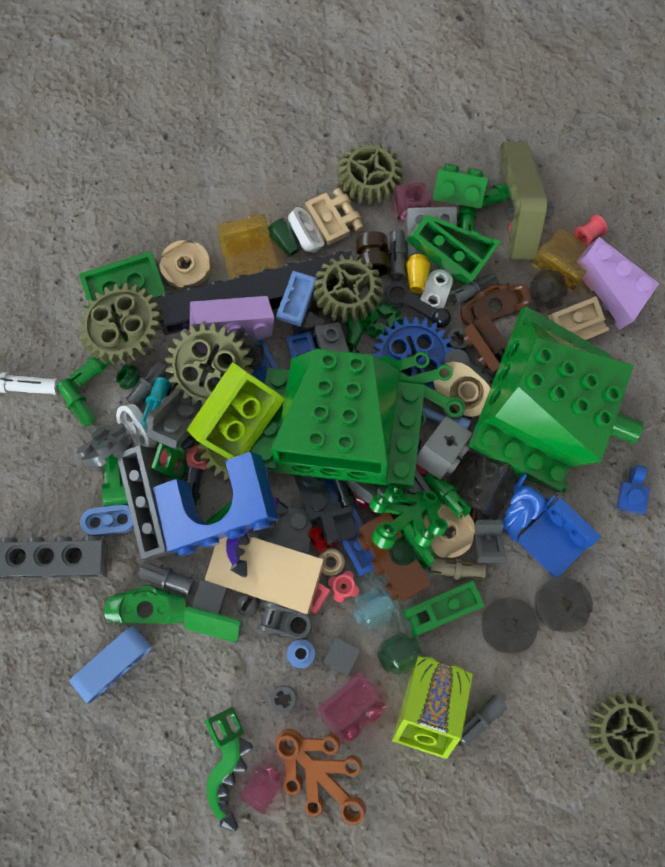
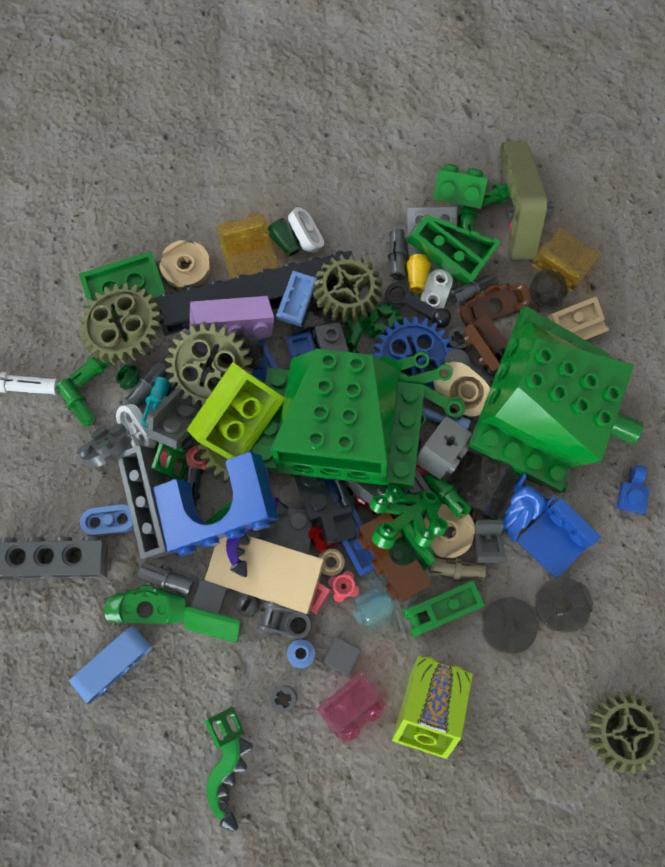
green piece [102,454,128,507] -> none
clear pink bracket [239,764,283,814] -> none
dark orange plant [276,729,366,825] -> none
tan plate [305,188,364,246] -> none
olive gear [338,141,403,206] -> none
dark brown wheel [356,231,390,277] -> none
clear green head [377,632,421,675] -> none
clear pink brick [393,182,432,220] -> none
dark grey axle [460,694,508,746] -> none
lavender wedge [573,237,659,330] -> none
coral bush [574,215,608,247] -> none

